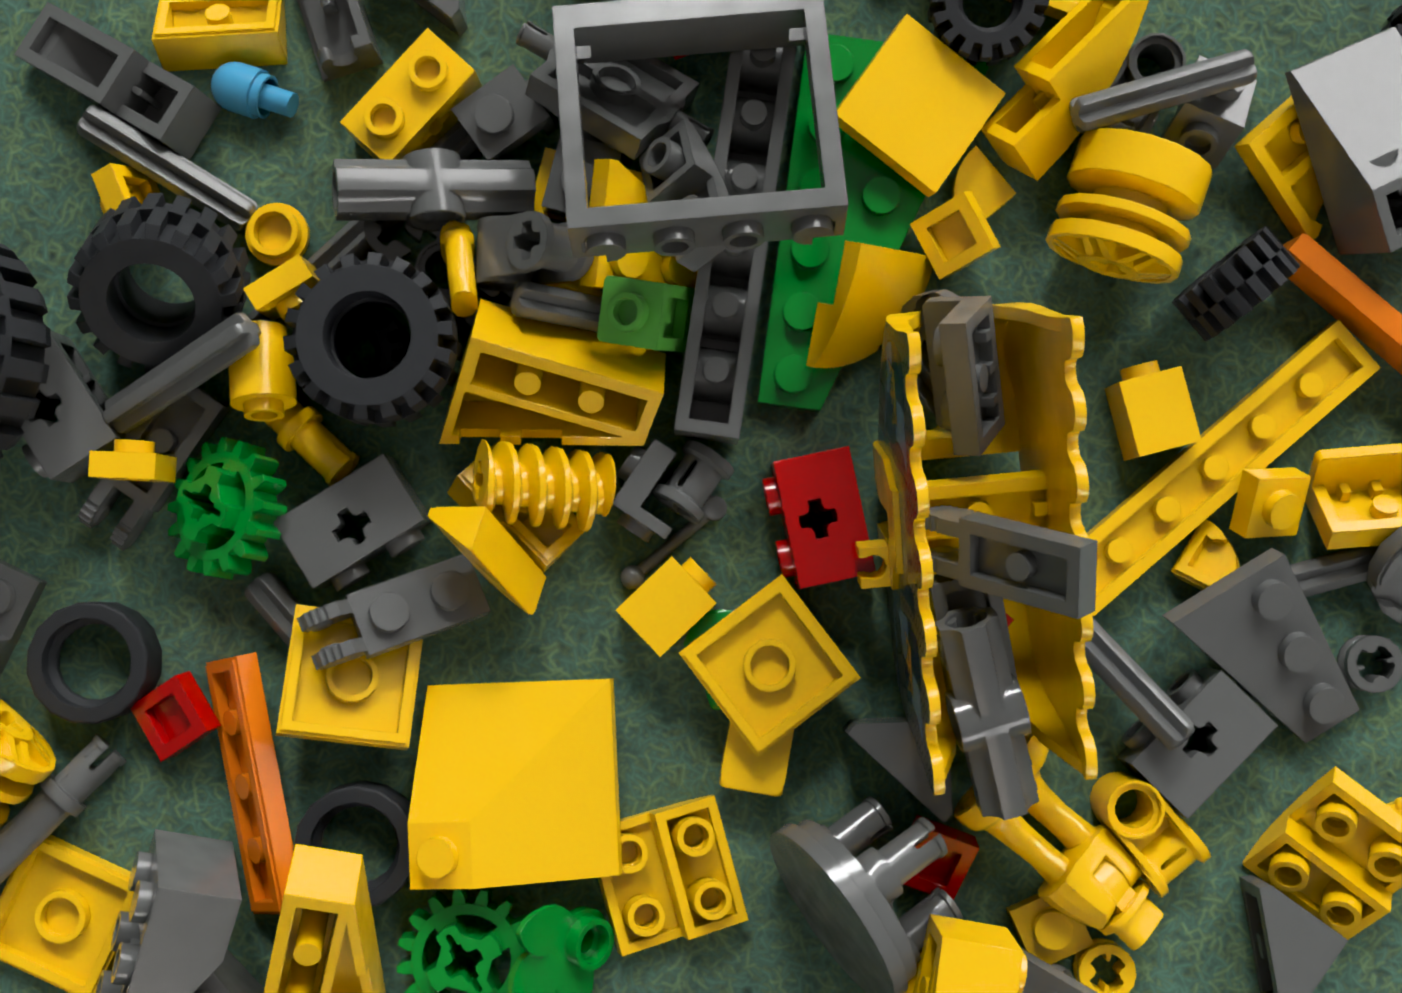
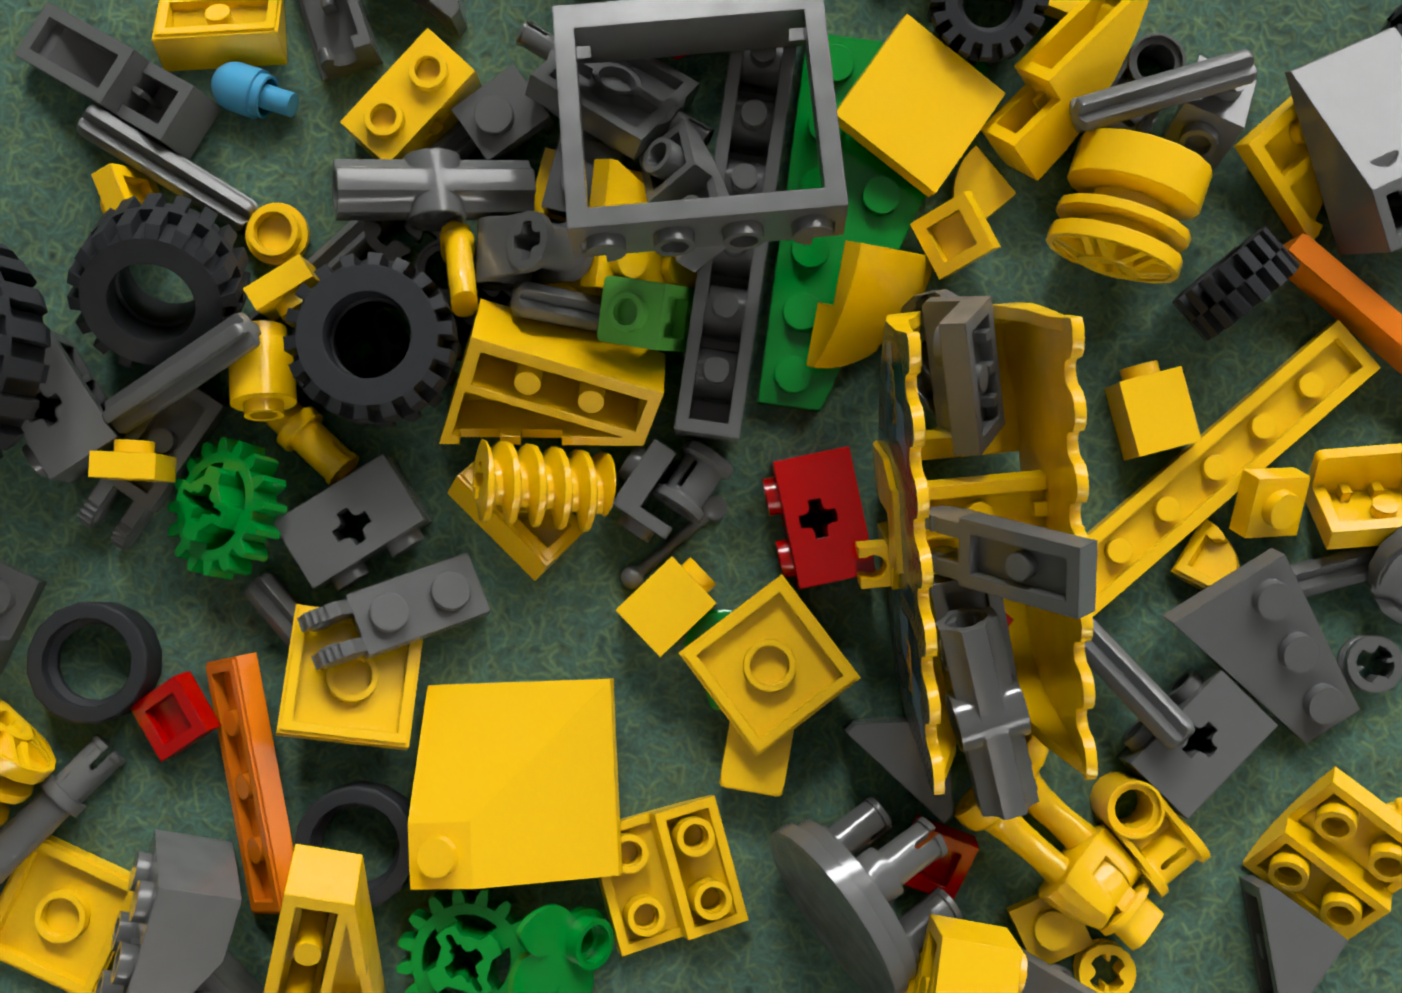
yellow slope [427,506,546,615] -> none

